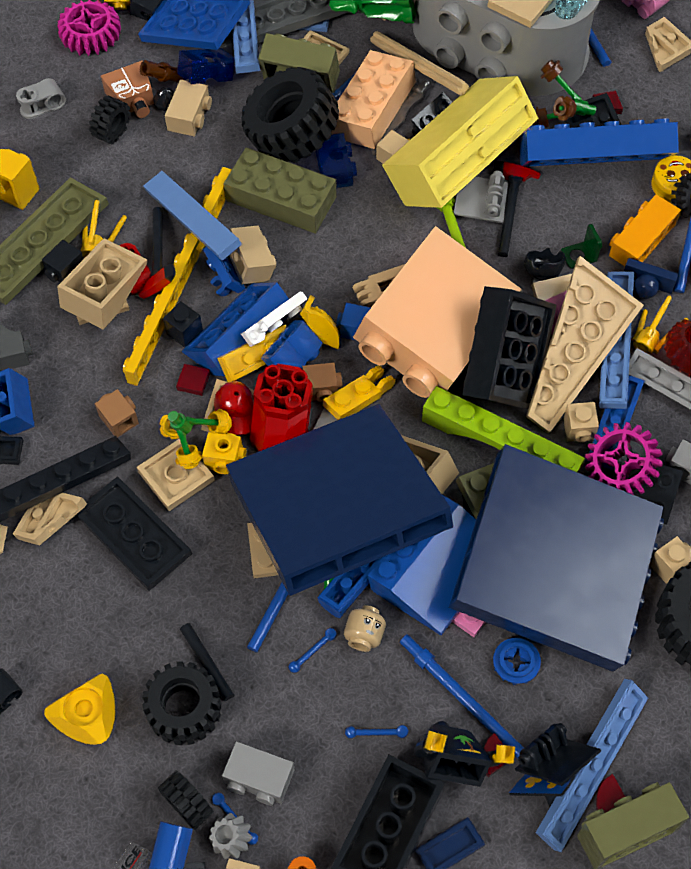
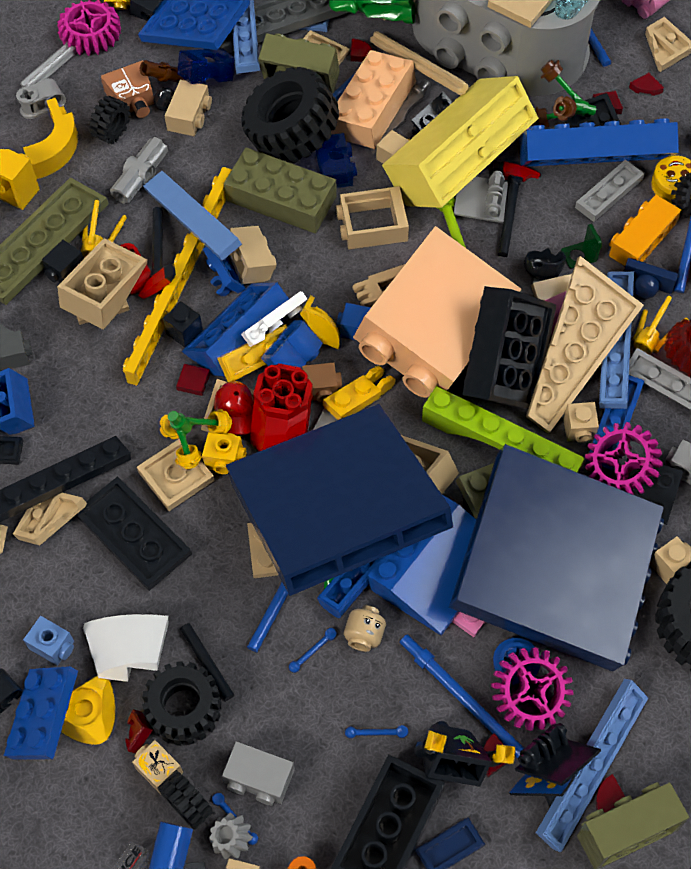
medium nougat brick [95,389,139,438] -> none
none -> blue plate [4,666,78,760]
none -> light grey axle [20,42,77,88]
none -> yellow arch [23,98,78,179]
none -> medium blue brick [23,616,74,666]
none -> white slope [83,614,168,682]
none -> light grey piece [110,137,168,204]
none -> dark red tile [125,709,153,754]
none -> tan brick [132,740,183,794]
none -> tan window [336,186,409,249]
none -> dark red tile [351,38,373,62]
none -> dark pink gear [491,648,573,731]
none -> light grey plate [575,160,644,222]
none -> dark red tile [629,73,664,96]

